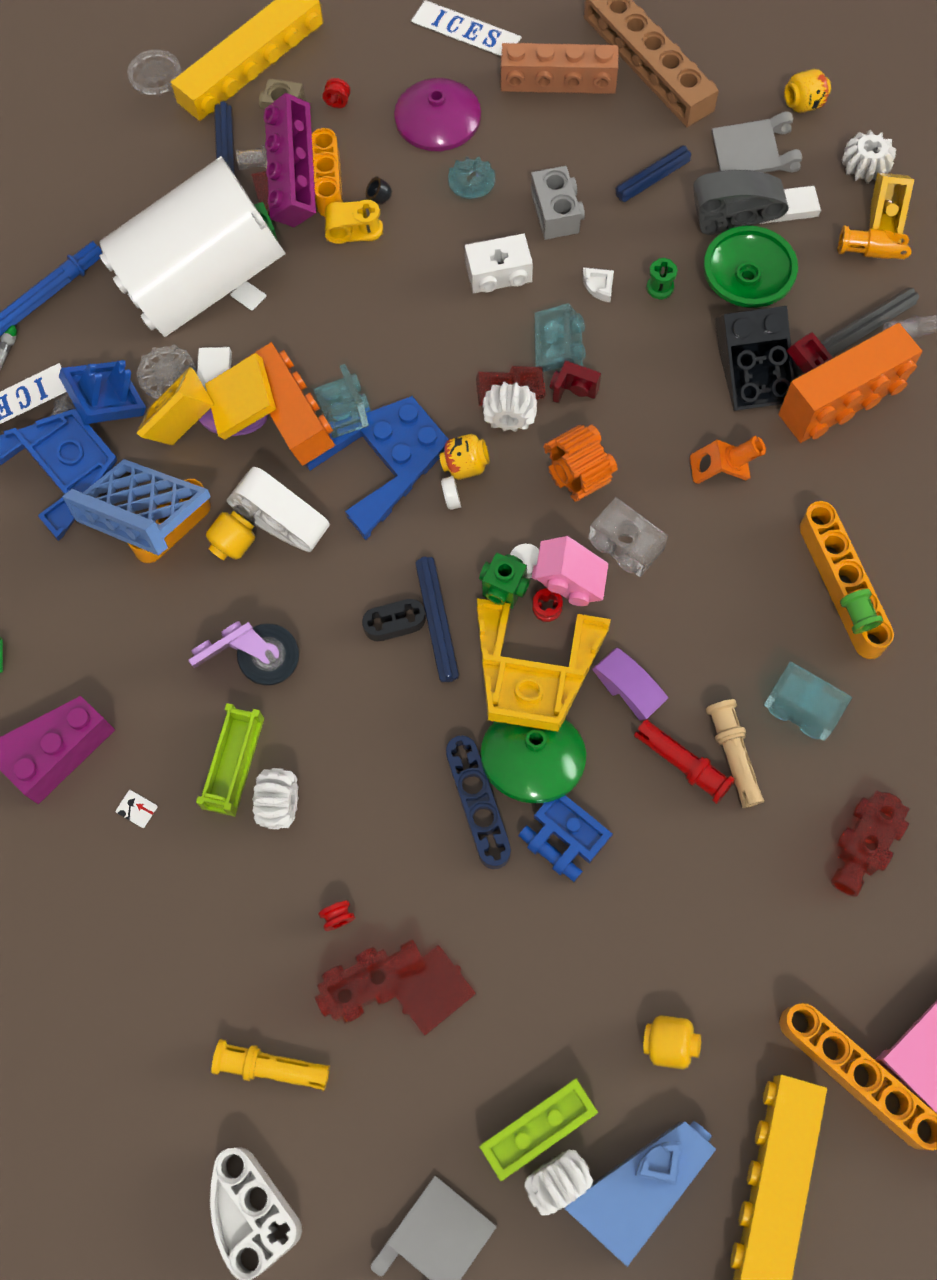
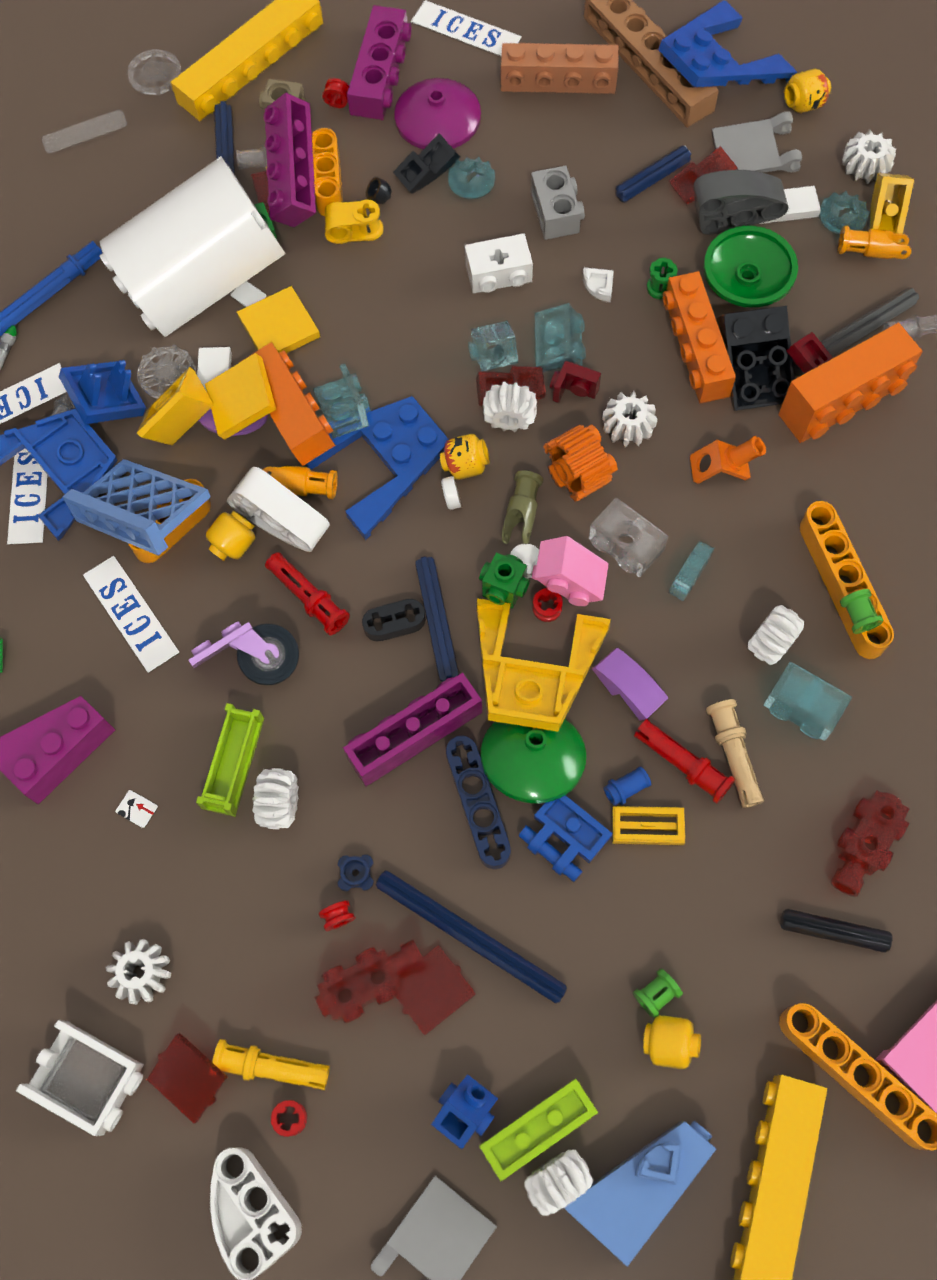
none -> white sticker [7,449,48,544]
none -> window [16,1020,144,1136]
none -> clear axle [41,109,127,154]
none -> white sticker [83,556,180,673]
none -> white gear [106,939,171,1005]
none -> clear red piece [147,1033,228,1124]
none -> yellow tile [237,286,320,353]
none -> light orange piece [263,466,338,499]
none -> red pin [265,552,350,635]
none -> red bush [271,1100,307,1137]
none -> dark blue plate [338,855,374,891]
none -> magenta brick [343,672,483,787]
none -> magenta brick [347,5,412,120]
none -> dark blue axle [376,871,567,1003]
none -> black slope [393,133,460,194]
none -> blue brick [431,1074,498,1149]
none -> clear light blue brick [468,321,518,372]
none -> olive piece [502,470,544,544]
none -> white gear [602,391,657,448]
none -> blue pin [604,766,651,806]
none -> yellow tile [612,806,685,845]
none -> bright green bush [633,968,683,1019]
none -> blue wing [658,0,797,87]
none -> orange brick [663,271,736,404]
none -> clear red slope [669,146,739,204]
none -> clear light blue beam [669,541,715,601]
none -> white gear [748,605,804,665]
none -> black axle [781,909,892,952]
none -> clear light blue gear [819,190,870,234]

